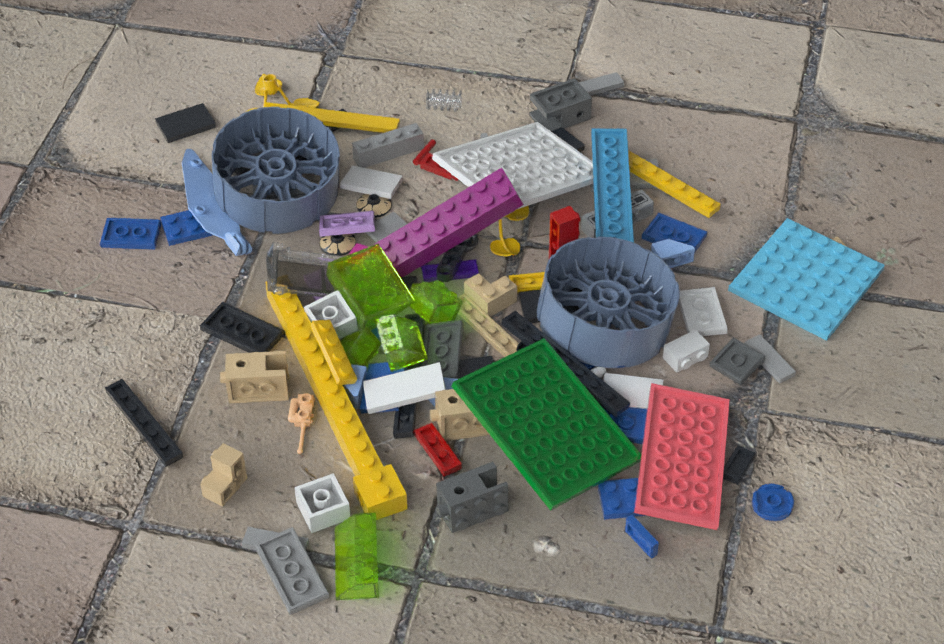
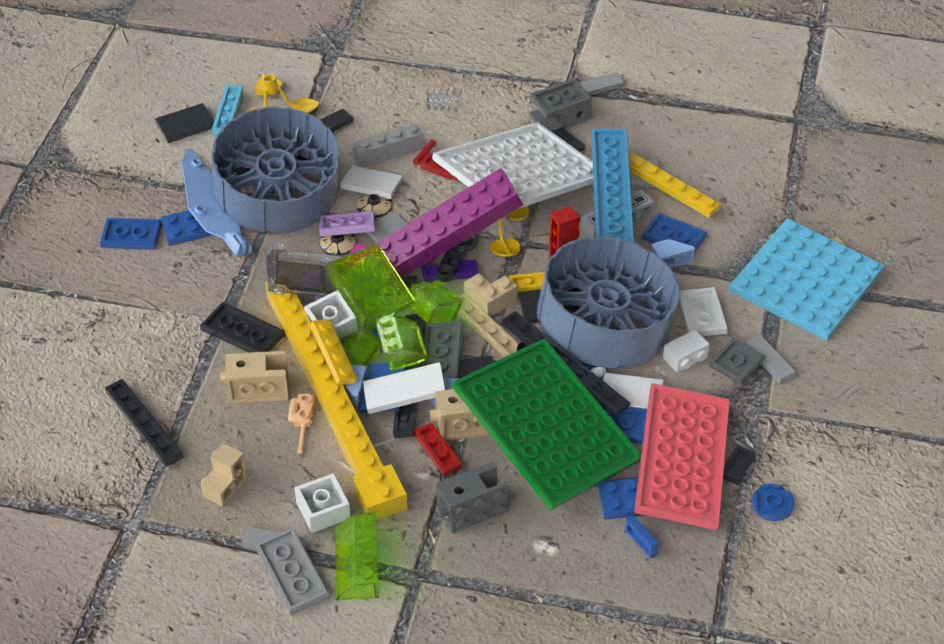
yellow tile [264,102,400,133] -> none
none -> medium azure gear [212,85,243,137]

